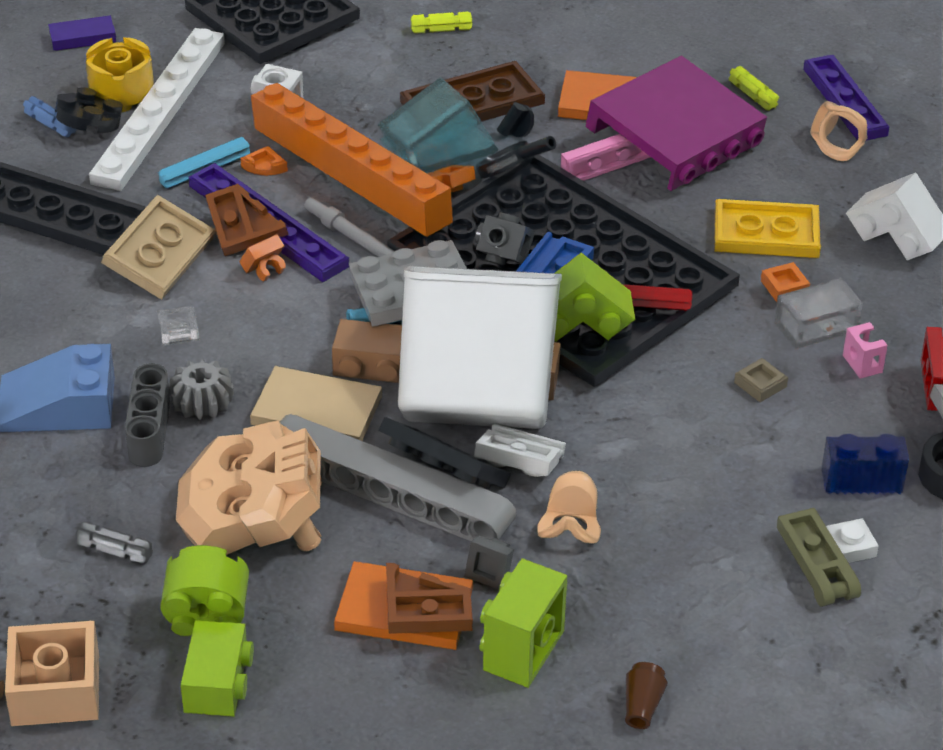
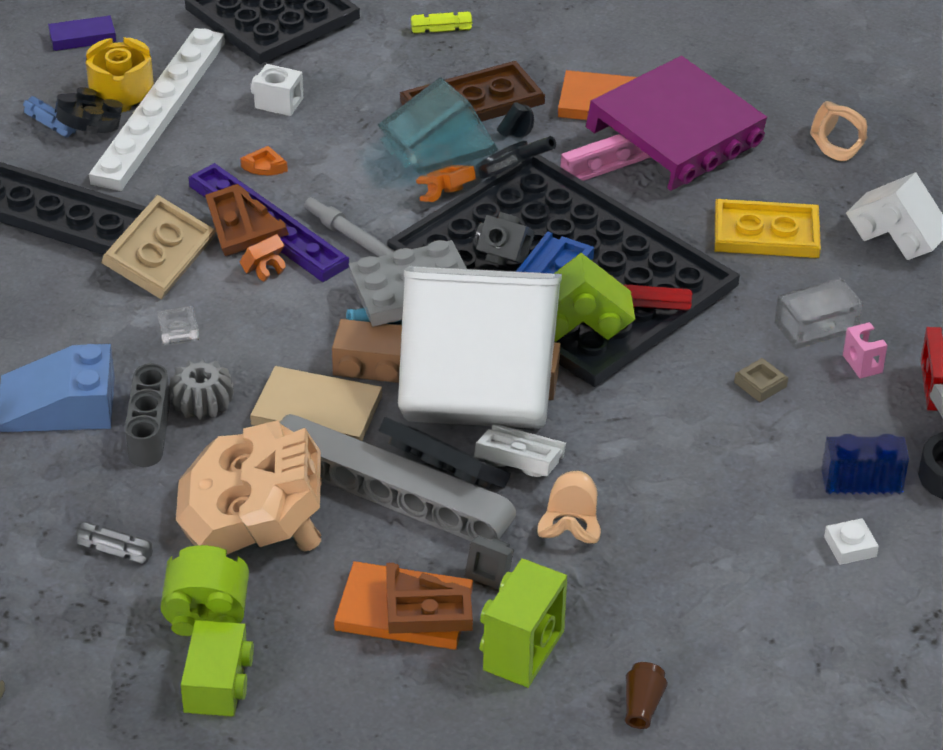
light nougat brick [5,621,99,726] -> none
medium azure axle [158,137,250,188] -> none
orange brick [251,83,453,237] -> none
neon yellow axle [729,66,779,111] -> none
orange plate [761,262,810,303] -> none
olive plate [776,508,861,607] -> none
dark purple tile [803,54,890,141] -> none

